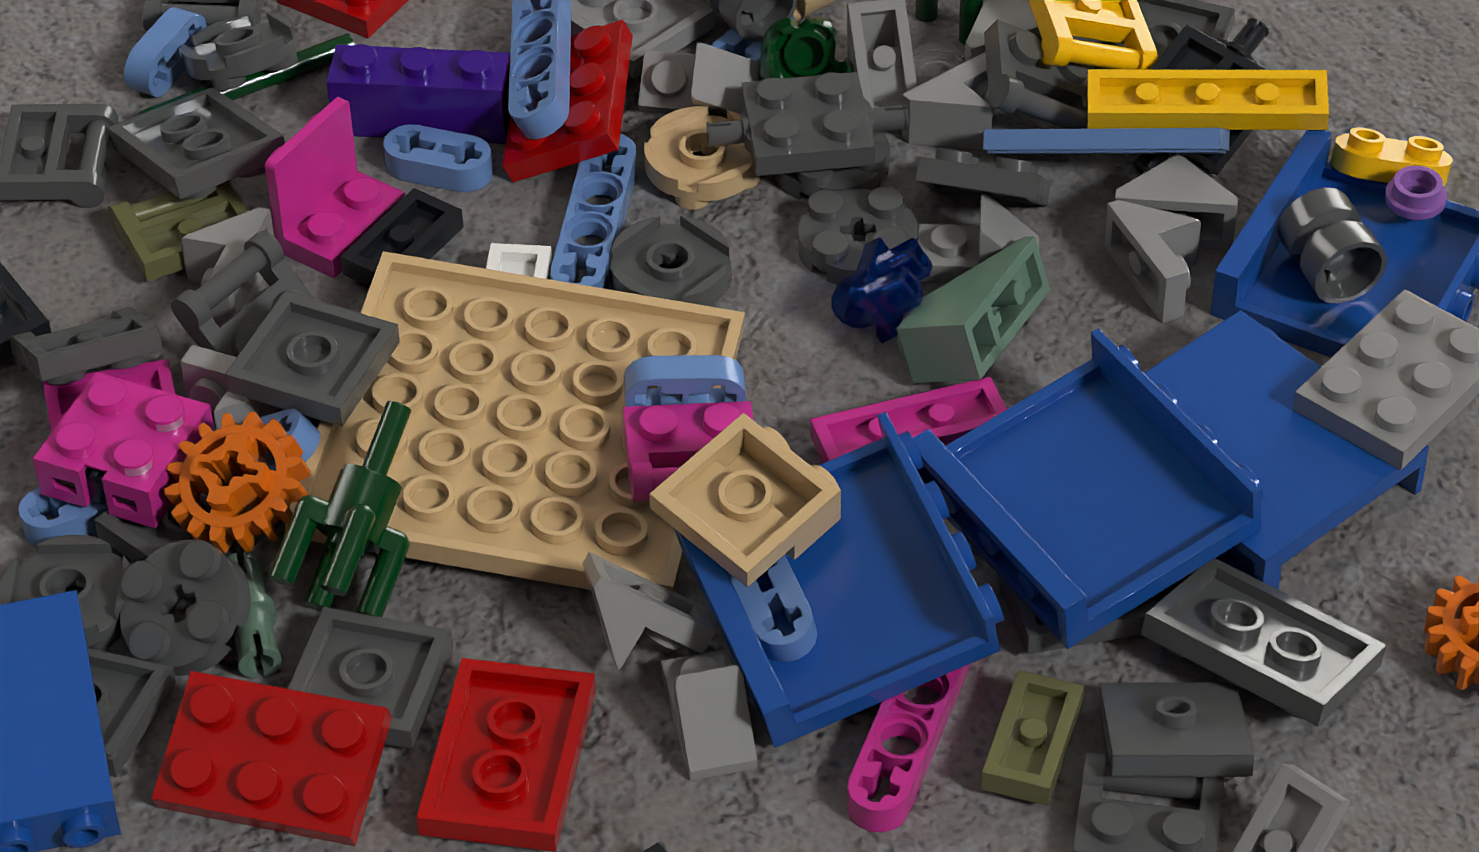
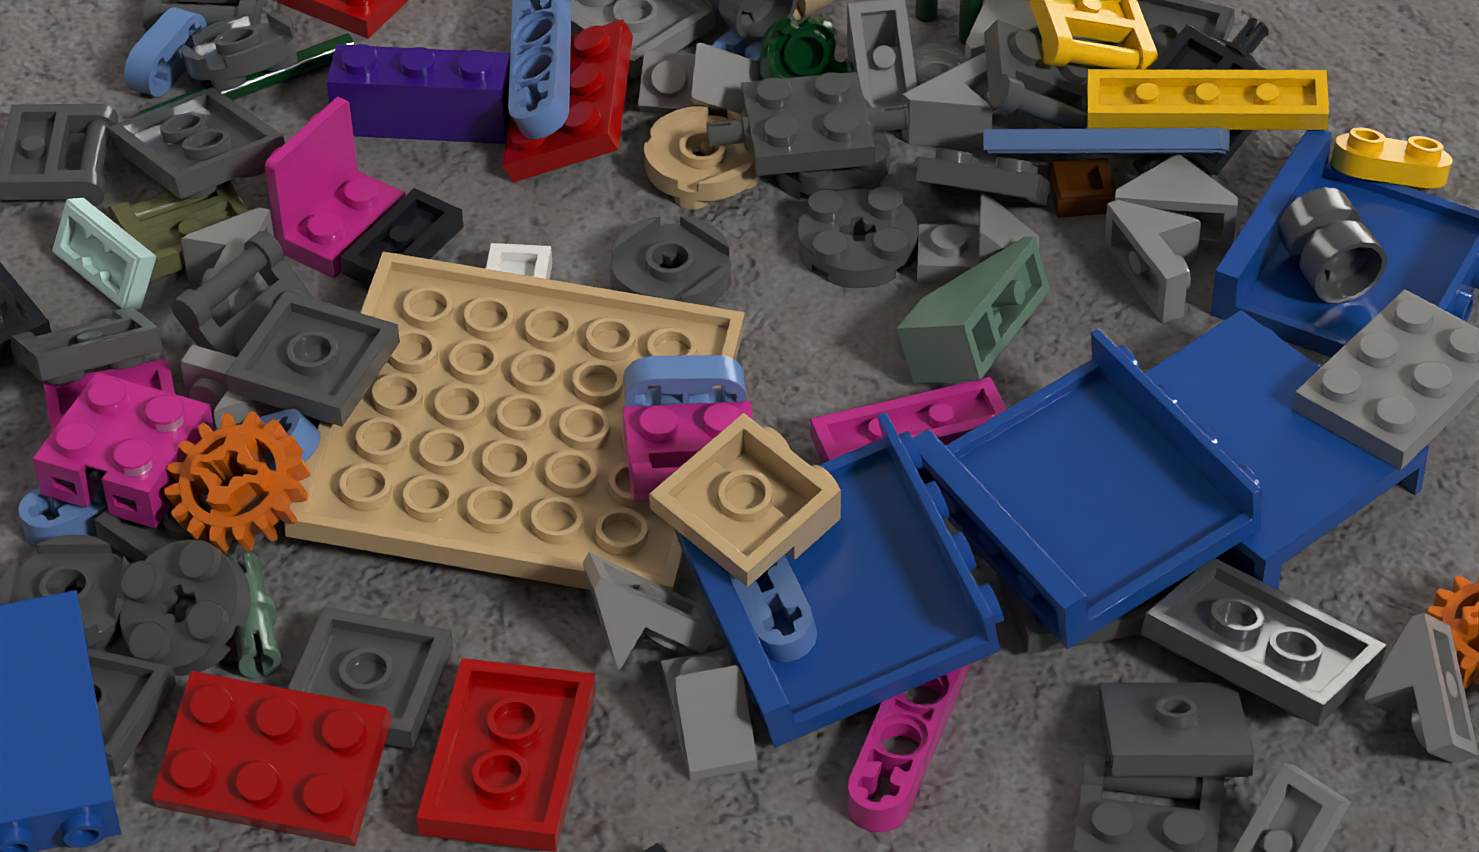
dark green plant [268,401,411,617] -> none
medium blue beam [383,124,493,192] -> none
medium blue beam [551,134,637,289] -> none
clear blue hips [831,237,933,344] -> none
olive plate [981,670,1084,806] -> none
medium lavender plate [1385,166,1447,221] -> none
none -> light aqua plate [52,198,157,310]
none -> reddish brown tile [1048,158,1116,218]
none -> light grey slope [1364,613,1479,763]

